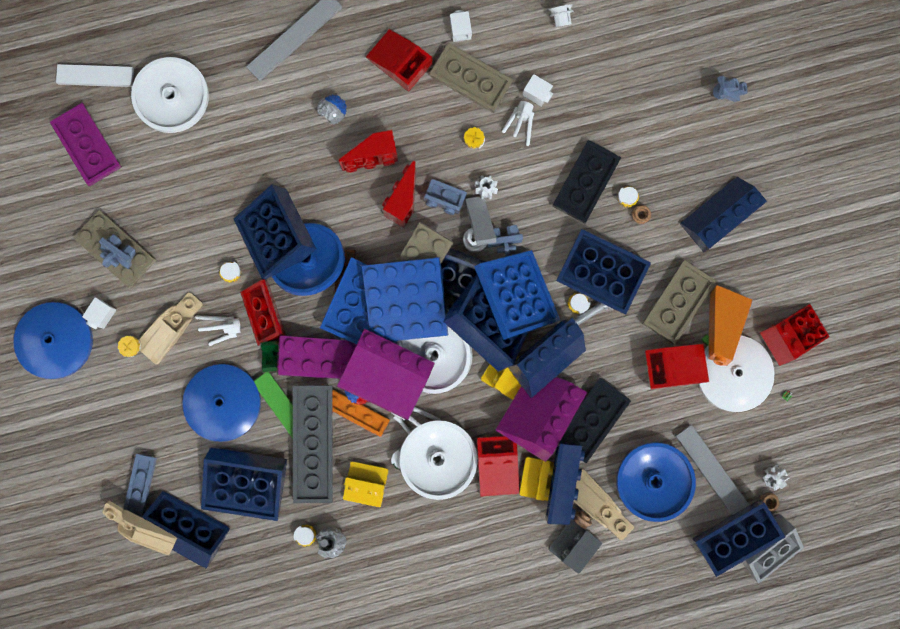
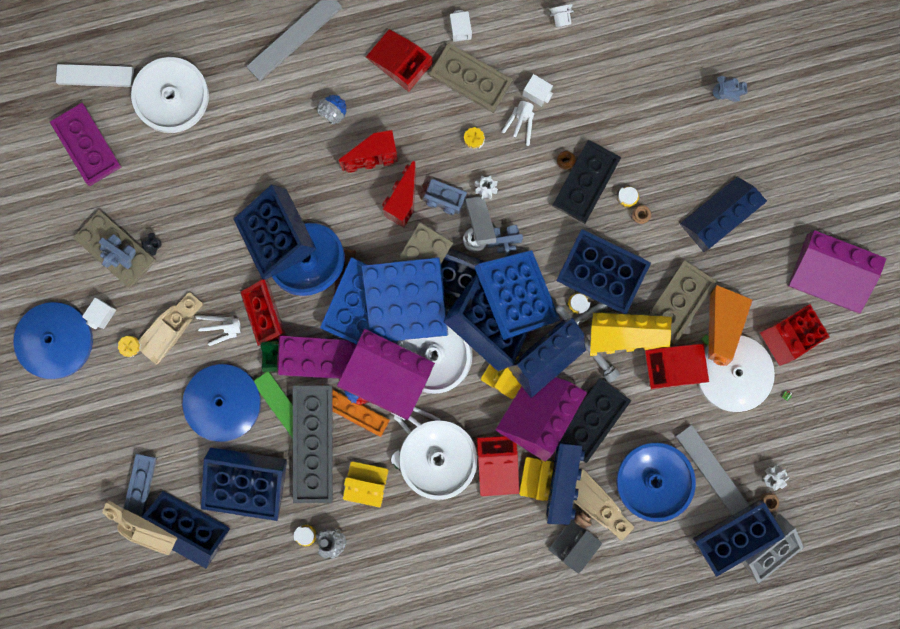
white piece [219,262,241,283] -> none
none -> black plate [142,233,162,256]
none -> light grey piece [556,305,621,383]
none -> reddish brown plate [557,151,576,169]
none -> yellow wedge [590,313,672,356]
none -> magenta slope [788,230,887,314]

